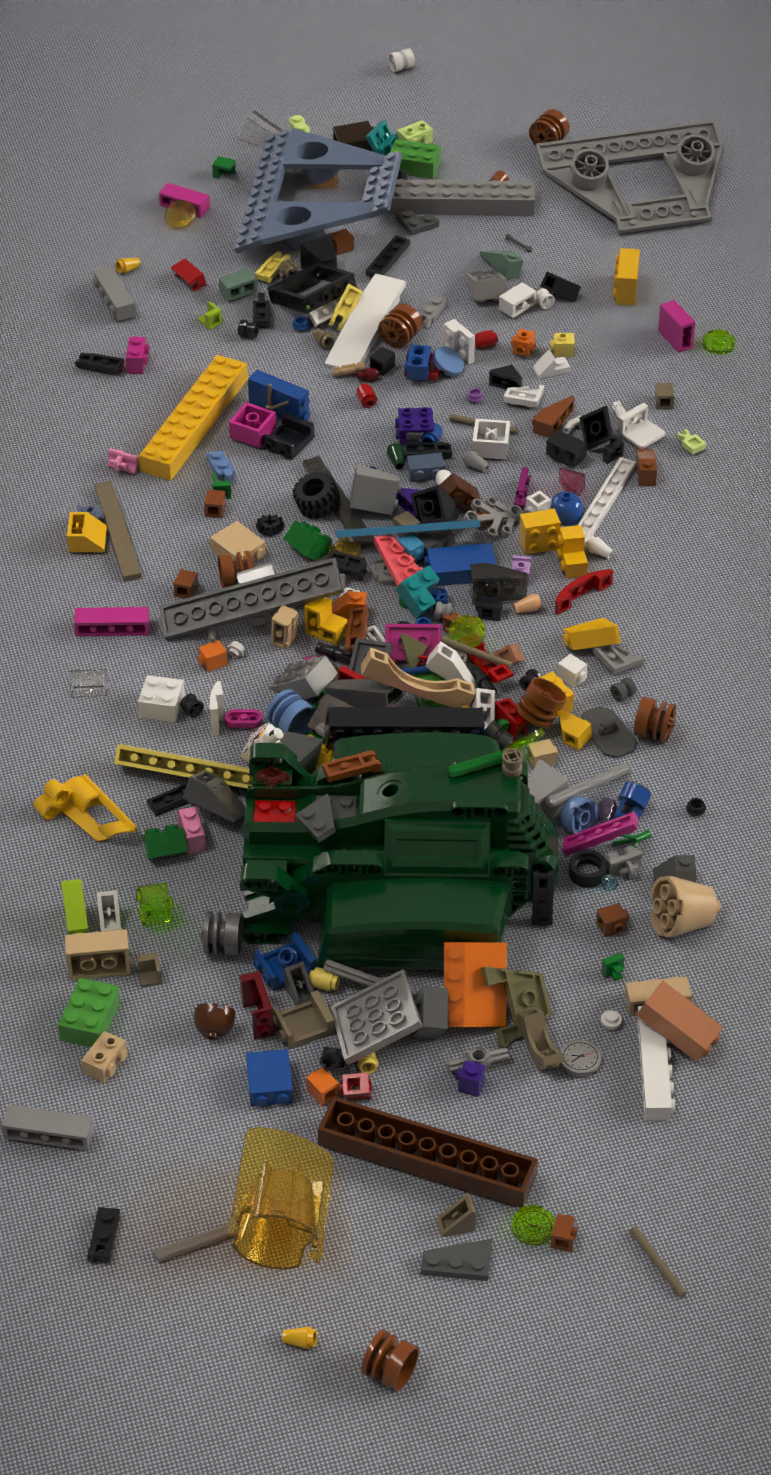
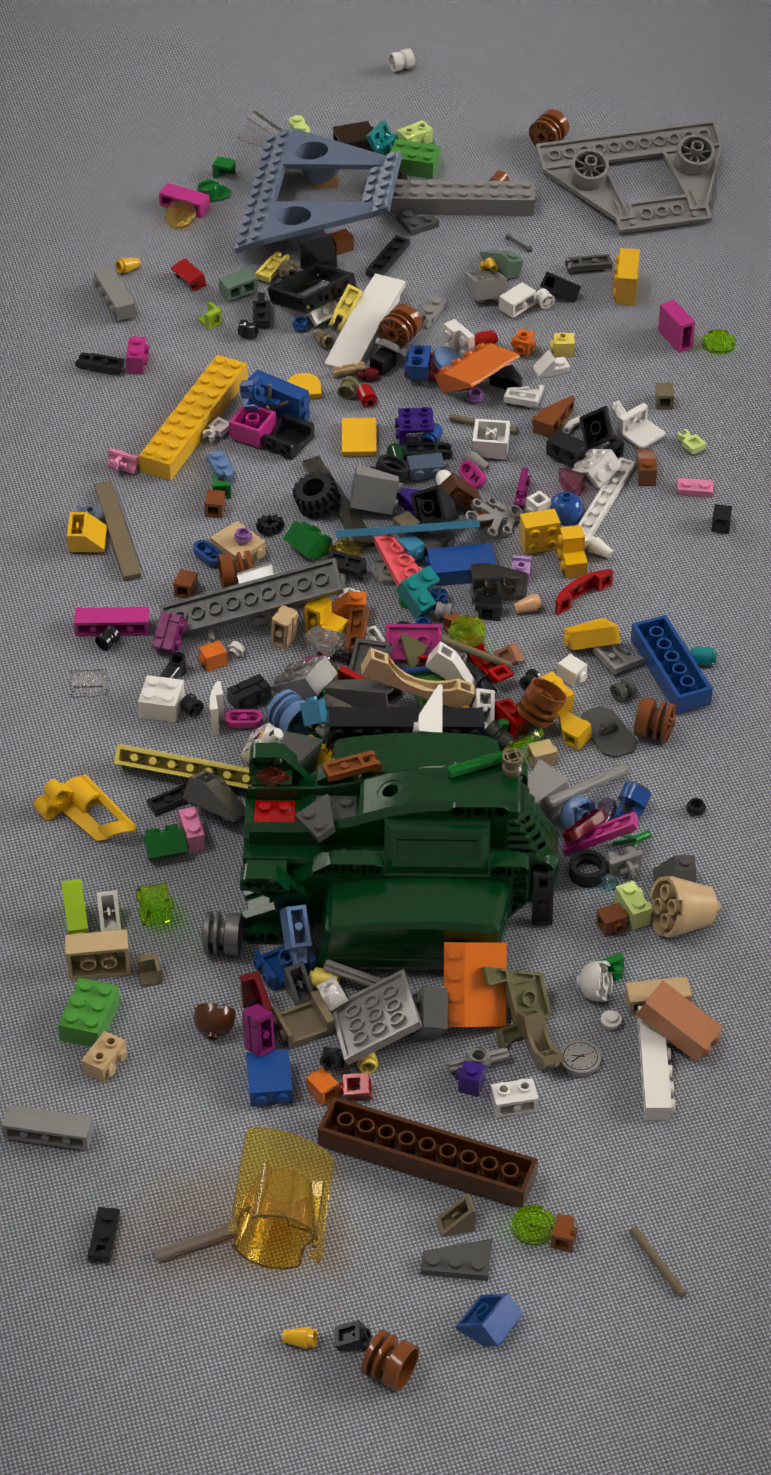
none -> black wheel [95,626,121,651]
none -> magenta brick [152,611,187,654]
none -> black piece [159,652,187,679]
none -> blue plate [193,540,222,567]
none -> green piece [196,179,231,201]
none -> white plate [202,417,229,442]
none -> black brick [227,674,271,709]
none -> medium lavender plate [234,527,252,544]
none -> blue piece [240,377,280,411]
none -> magenta brick [242,1004,275,1057]
none -> medium blue hinge [279,905,312,964]
none -> yellow tile [287,373,322,399]
none -> dark azure brick [300,696,327,726]
none -> clear wing [304,625,346,659]
none -> white brick [317,976,348,1011]
none -> black bracket [335,1320,372,1351]
none -> olive wheel [338,376,359,400]
none -> yellow tile [342,418,377,456]
none -> black tyre [374,454,410,483]
none -> light grey tile [375,337,407,357]
none -> white slope [413,684,443,733]
none -> orange slope [434,343,520,394]
none -> blue slope [455,1293,524,1346]
none -> dark pink plate [459,460,486,489]
none -> yellow arm [479,258,498,272]
none -> white brick [490,1078,539,1118]
none -> dark red beam [561,807,607,843]
none -> dark grey plate [565,254,613,275]
none -> white bracket [571,449,623,488]
none -> white cylinder [576,961,613,1002]
none -> yellowish green brick [614,881,653,931]
none -> blue brick [631,615,713,714]
none -> bright pink plate [677,478,713,497]
none -> teal brick [690,646,717,666]
none -> black brick [711,504,732,533]

